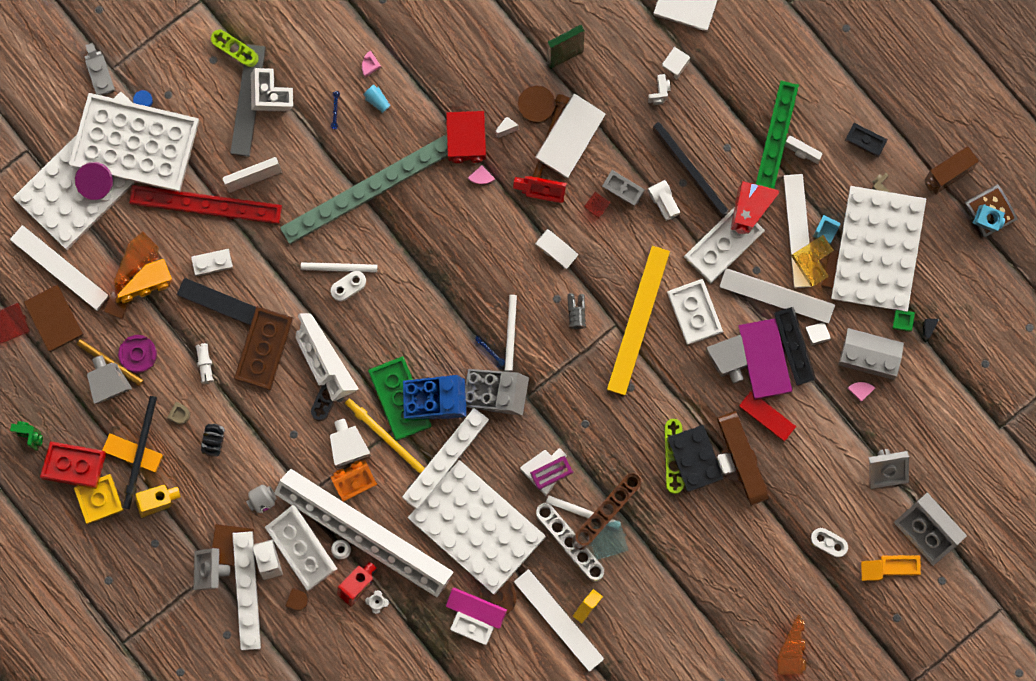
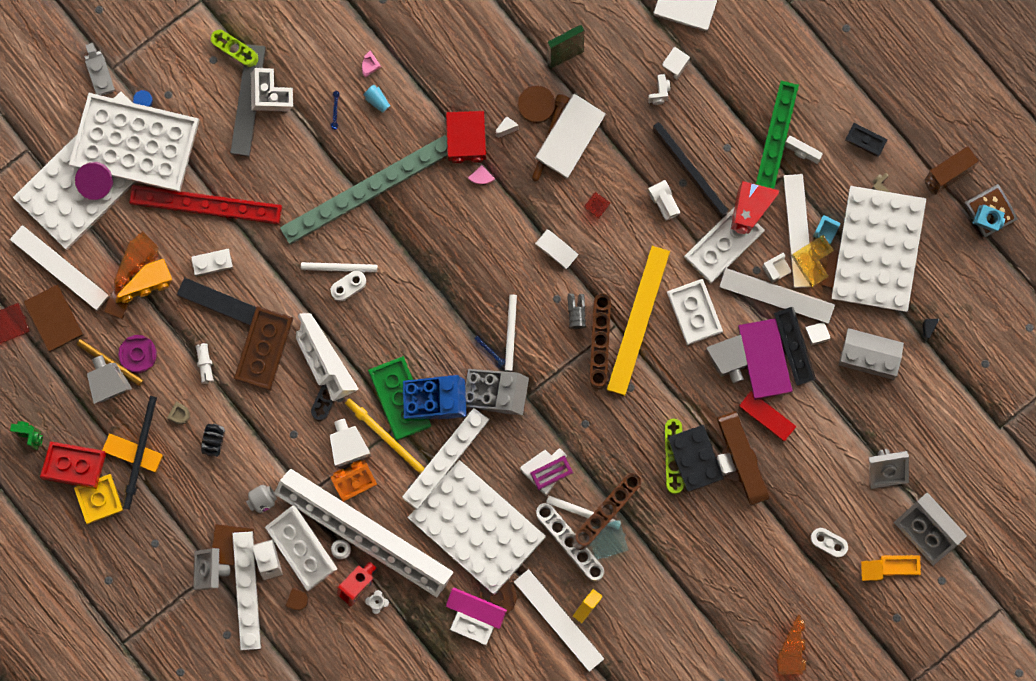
yellow torso [135,485,181,518] -> none
white tile [223,157,282,193] -> none
red hinge [513,176,567,203] -> none
light grey hinge [602,170,646,206] -> none
bright pink tile [847,382,875,402] -> none
green plate [892,310,915,332] -> none
none -> reddish brown beam [590,294,611,389]
none -> white panel [762,253,791,283]

